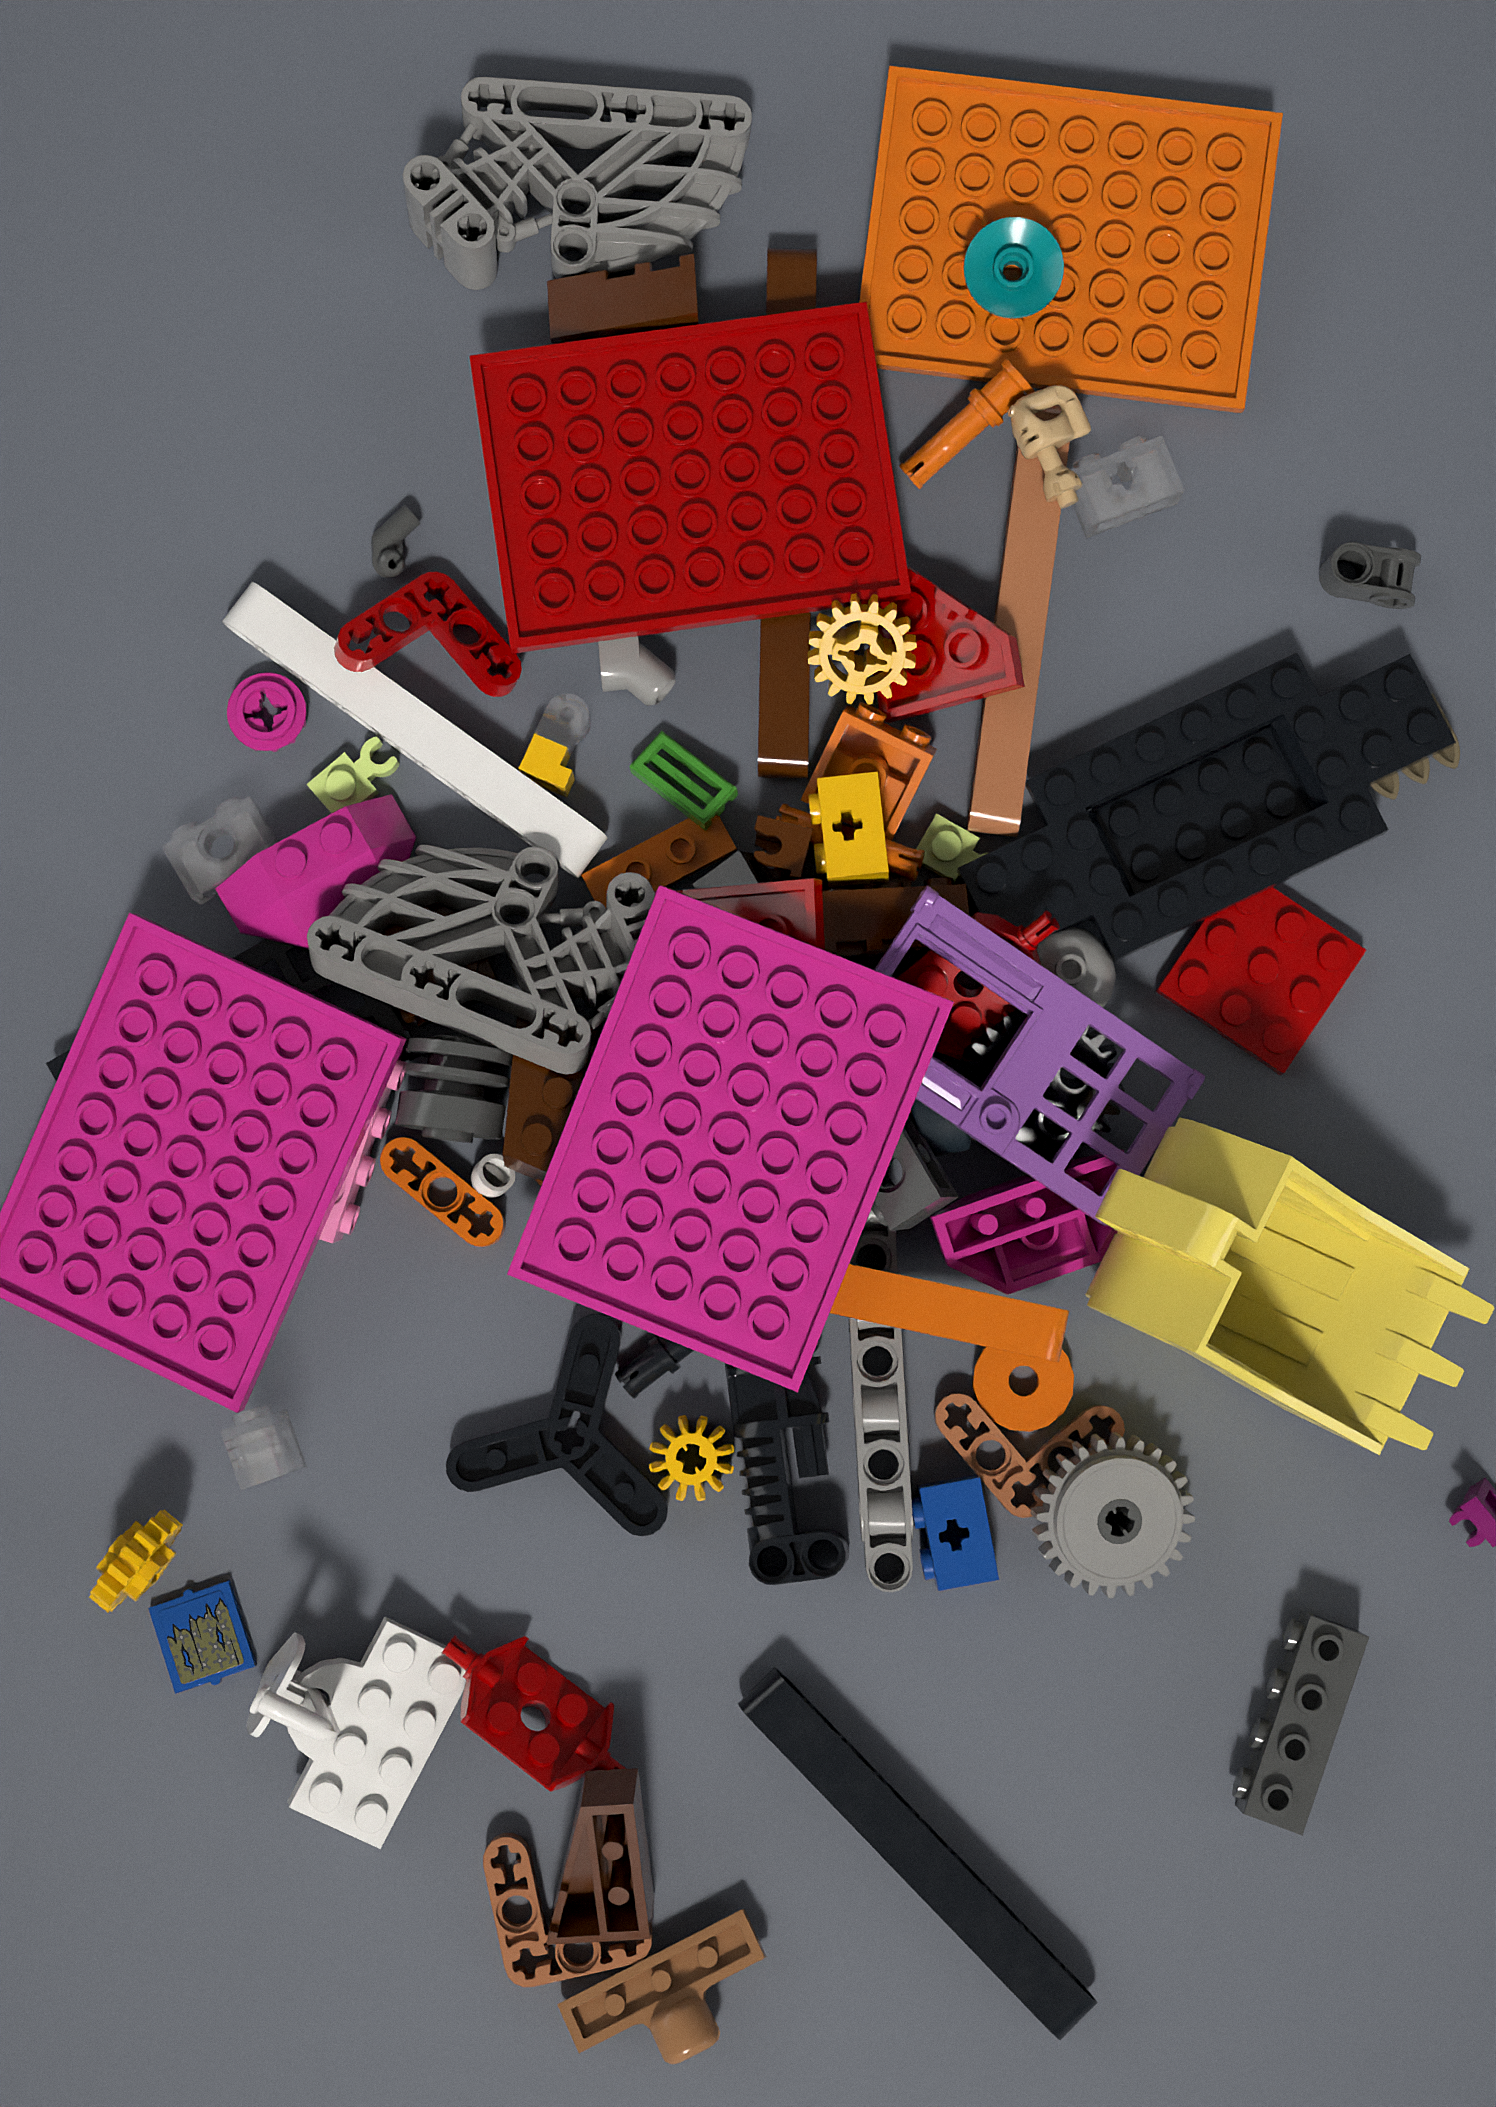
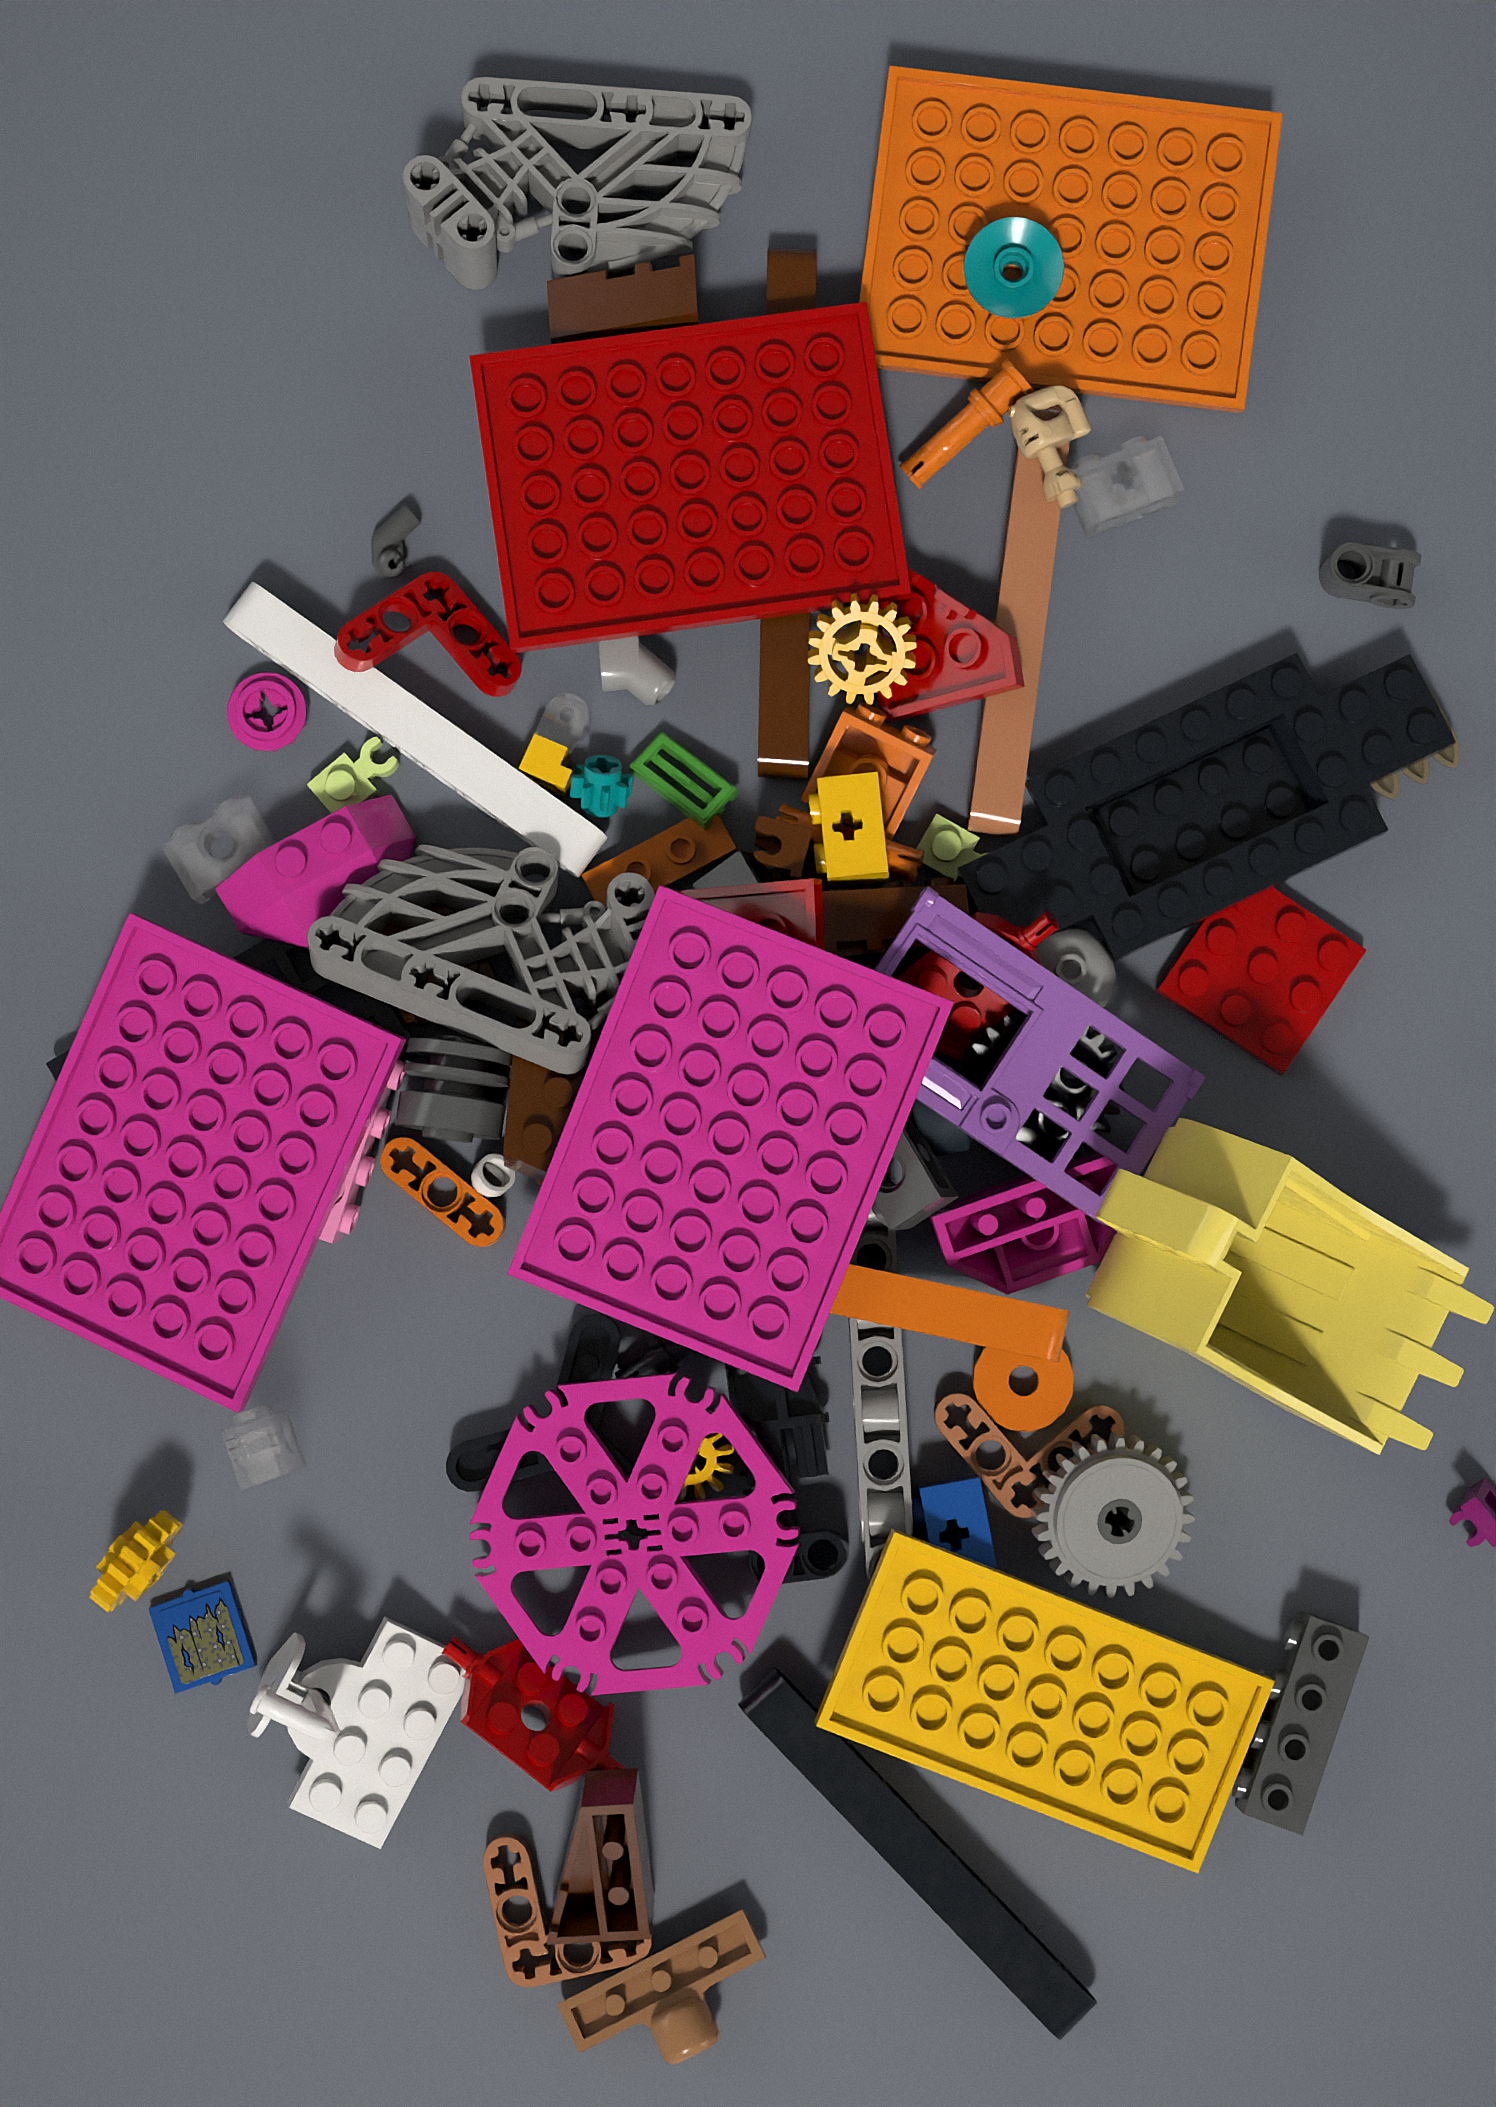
none -> dark pink plate [469,1372,800,1695]
none -> teal gear [570,755,633,817]
none -> yellow plate [814,1528,1275,1874]

